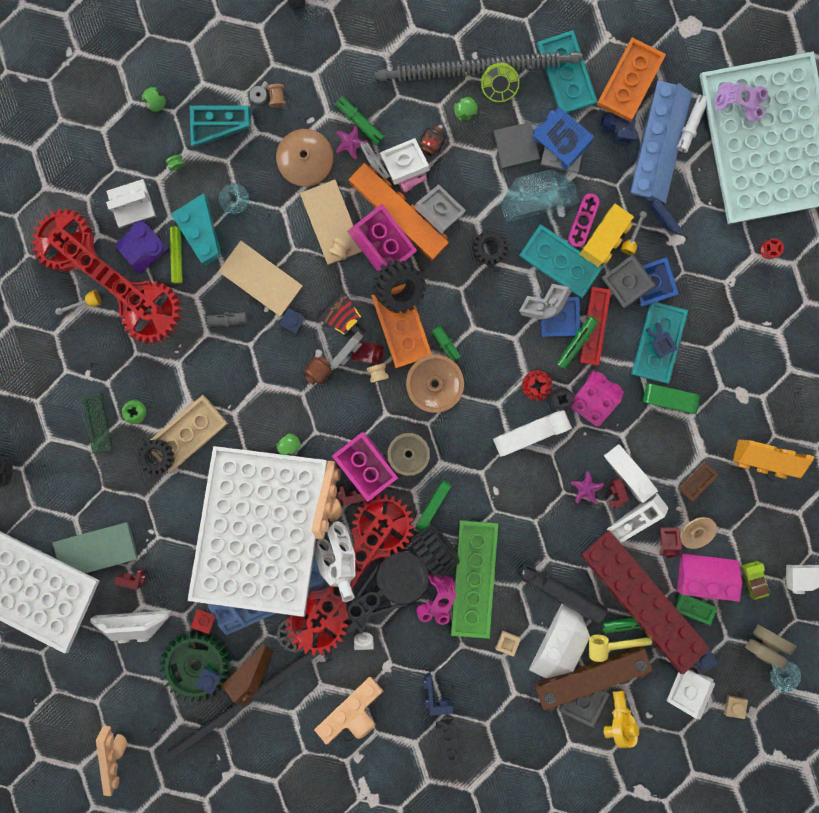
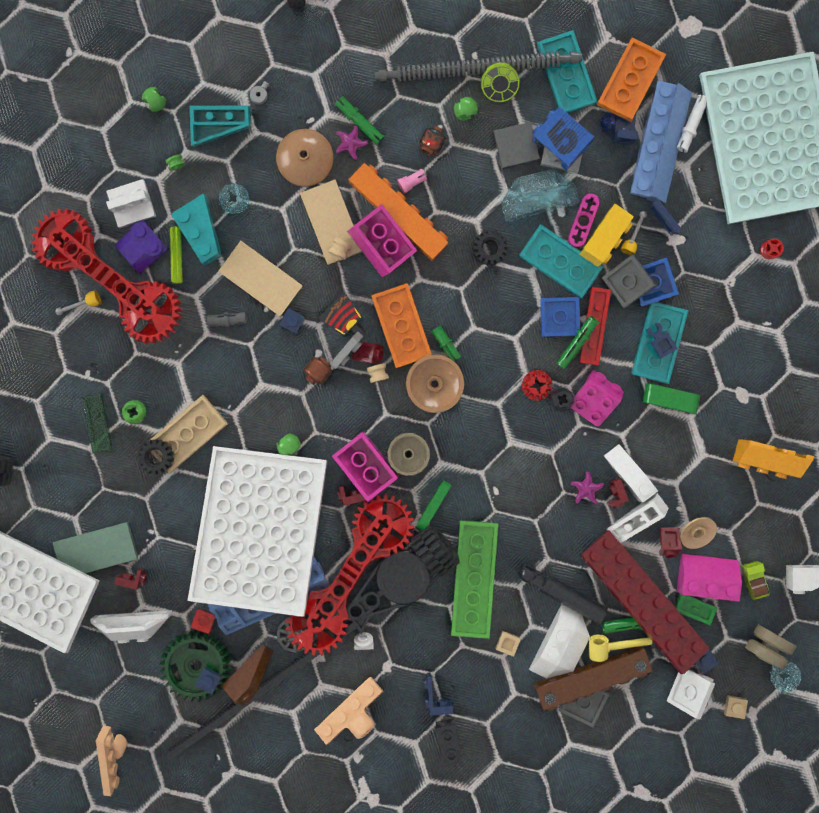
medium nougat bush [267,84,286,108] -> none
light nougat plate [311,461,342,539] -> none
white piece [314,521,355,602] -> none
light grey wheel [360,142,390,179] -> none
black tyre [372,259,426,313] -> none
white plate [380,138,430,185] -> none
light grey plate [414,184,466,234] -> none
dark pink piece [416,573,457,625] -> none
white beam [493,410,572,457] -> none
light grey plate [520,284,571,319] -> none
yellow pin [604,691,639,748] -> none
reddish brown plate [678,462,719,502] -> none
lavender piece [715,82,768,122] -> none

